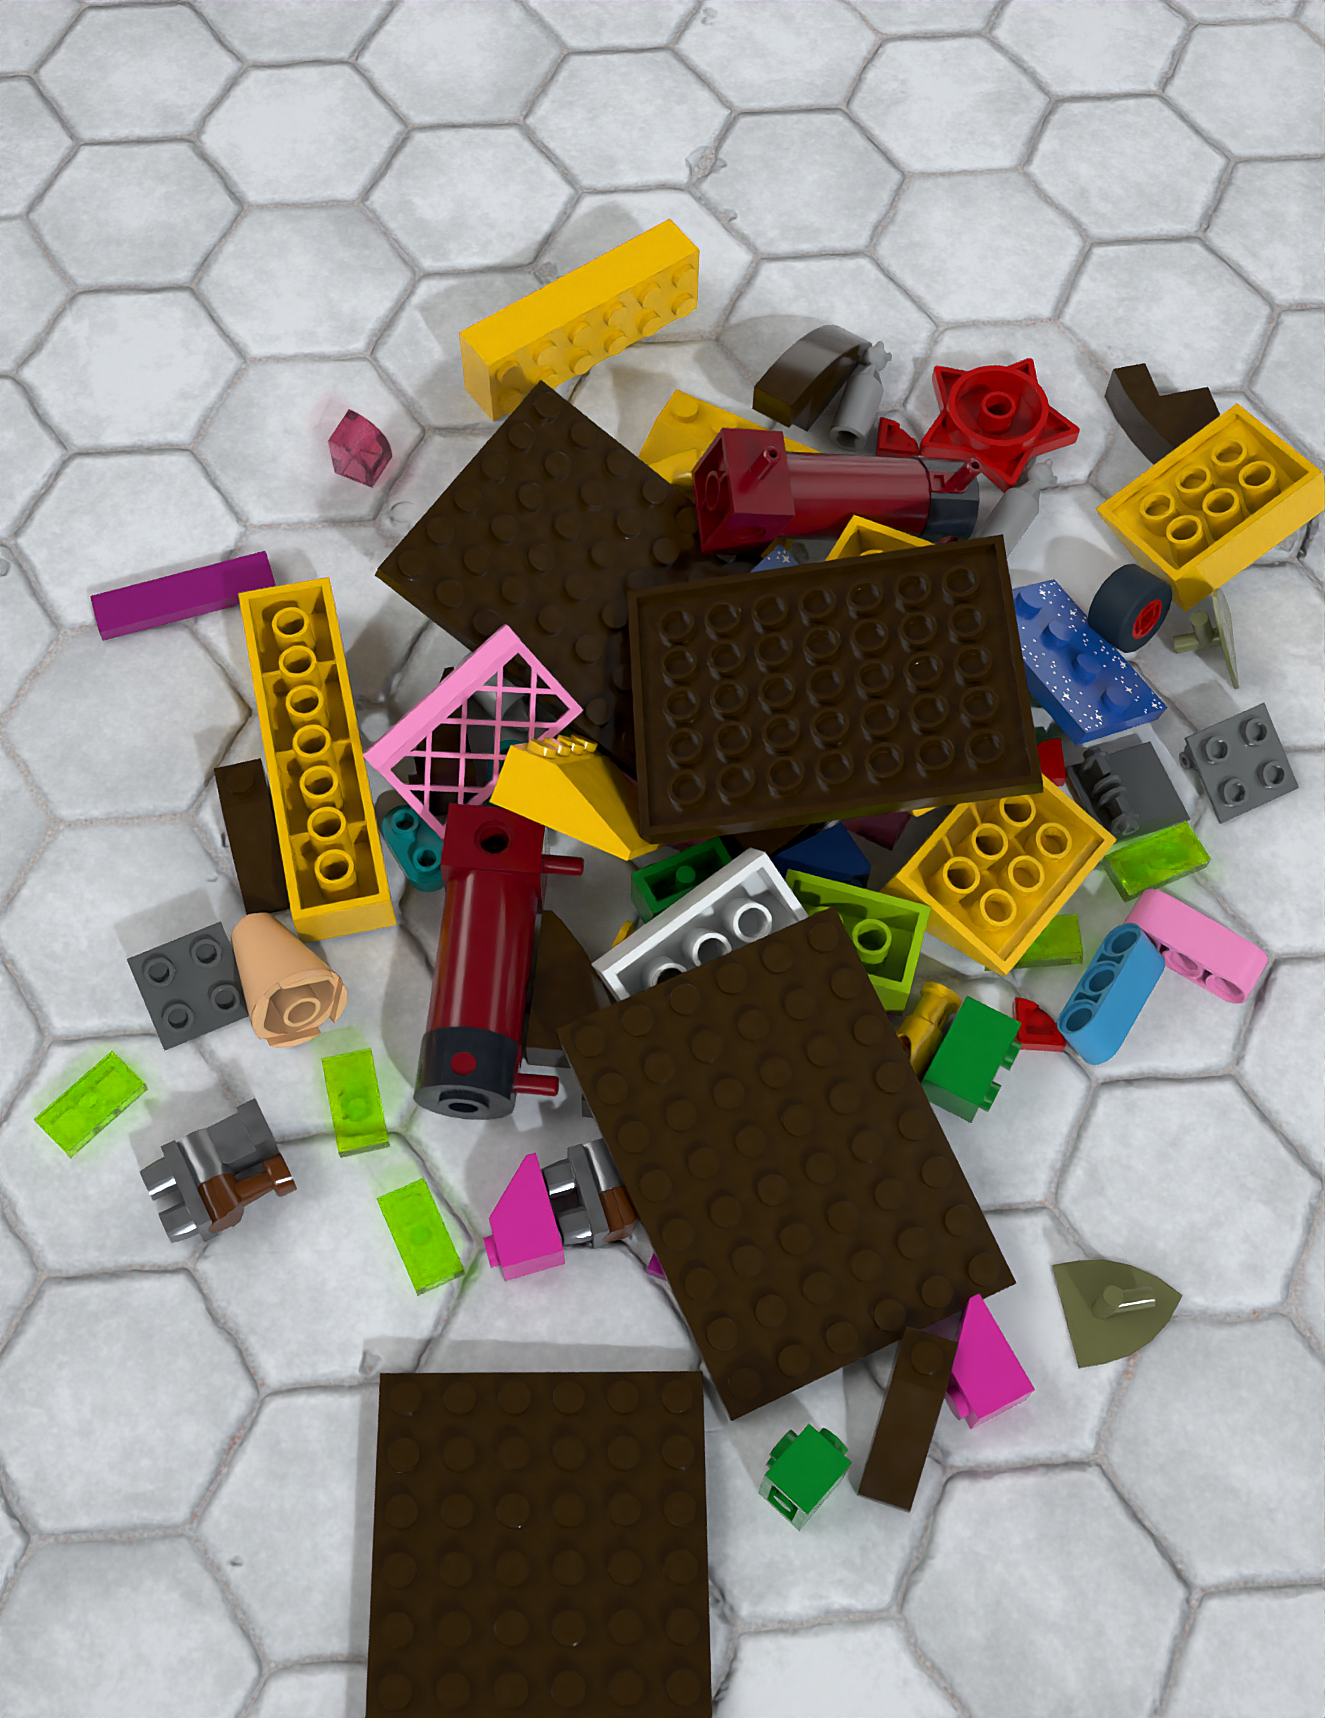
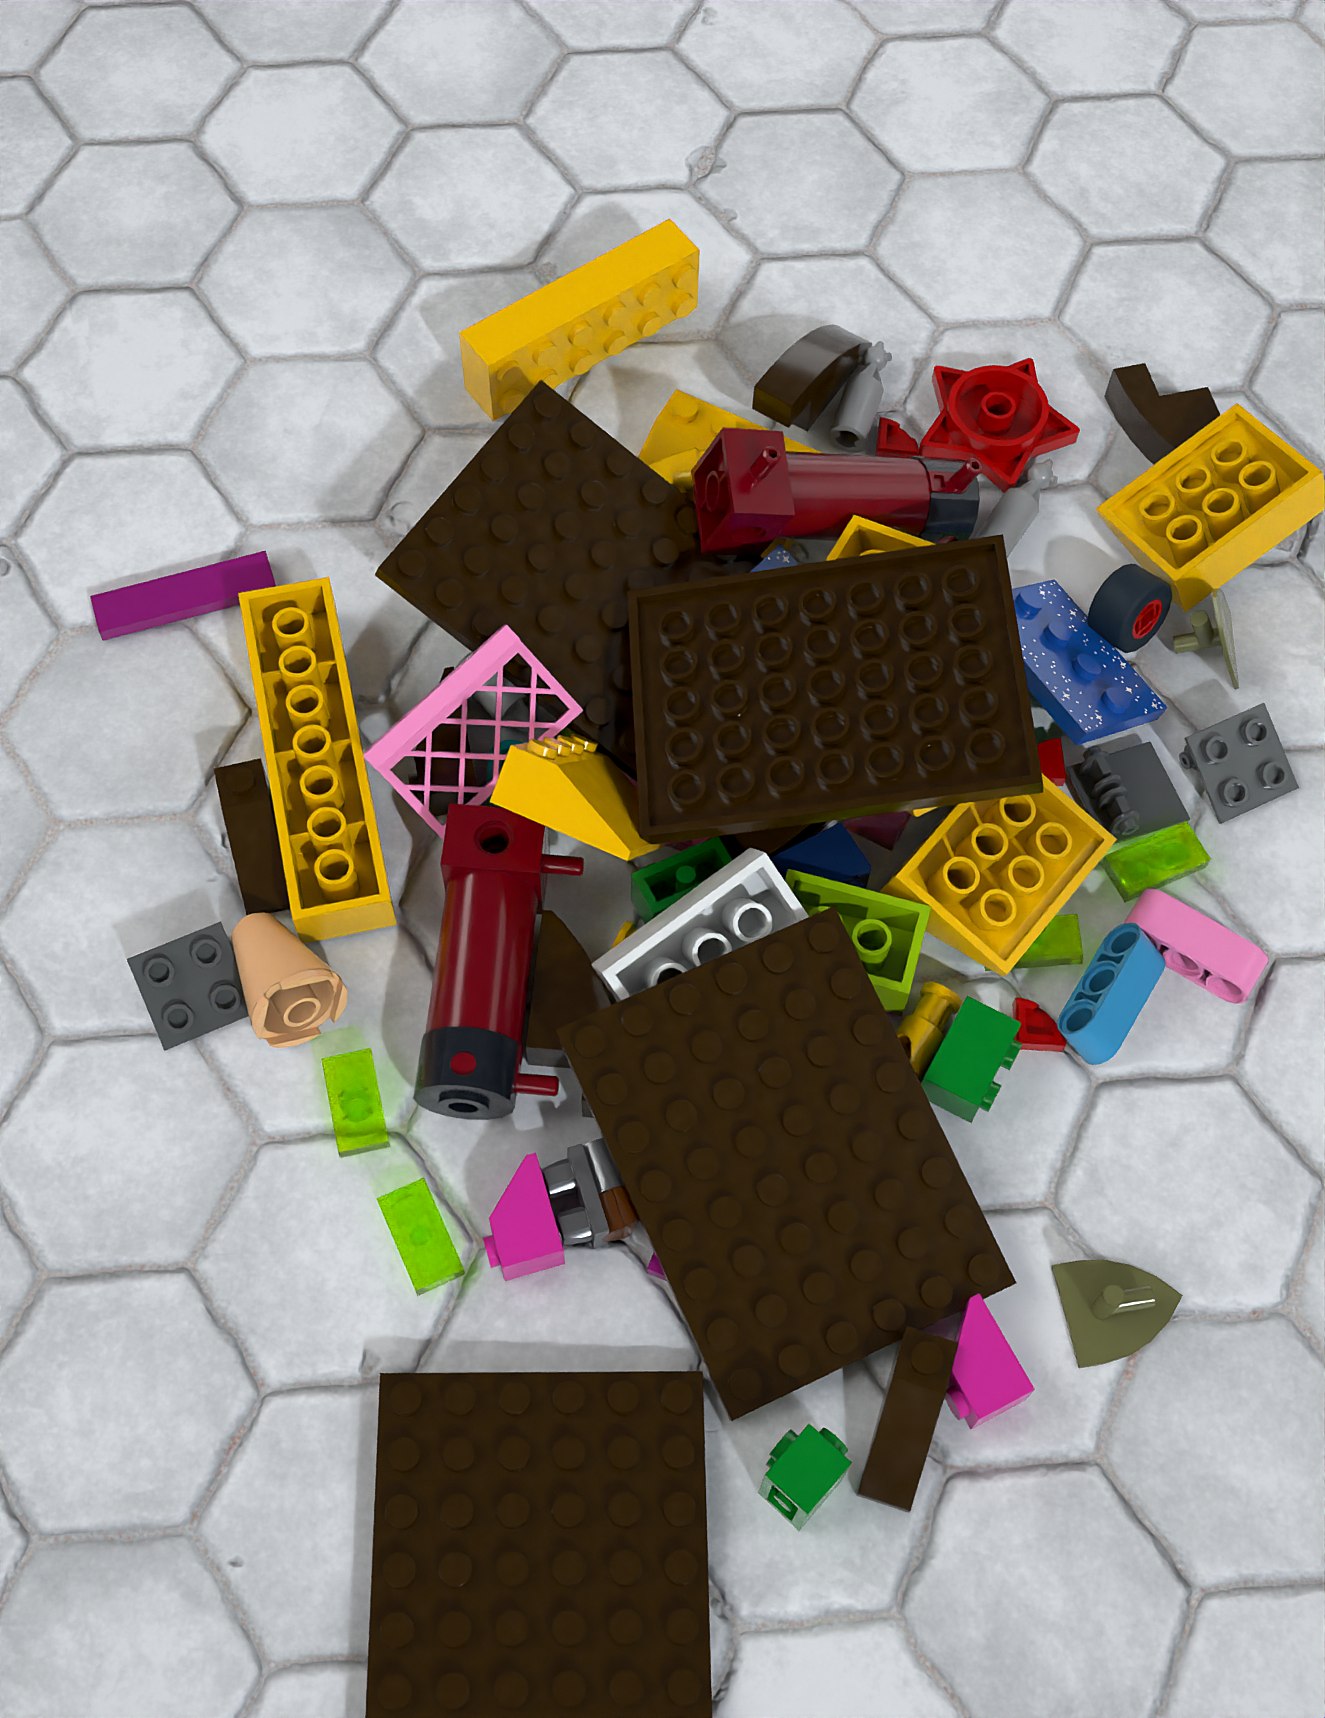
clear neon green plate [33,1051,148,1159] -> none
flat silver hips [139,1098,297,1243] -> none
clear pink brick [328,409,393,488] -> none
teal plate [382,805,444,892] -> none

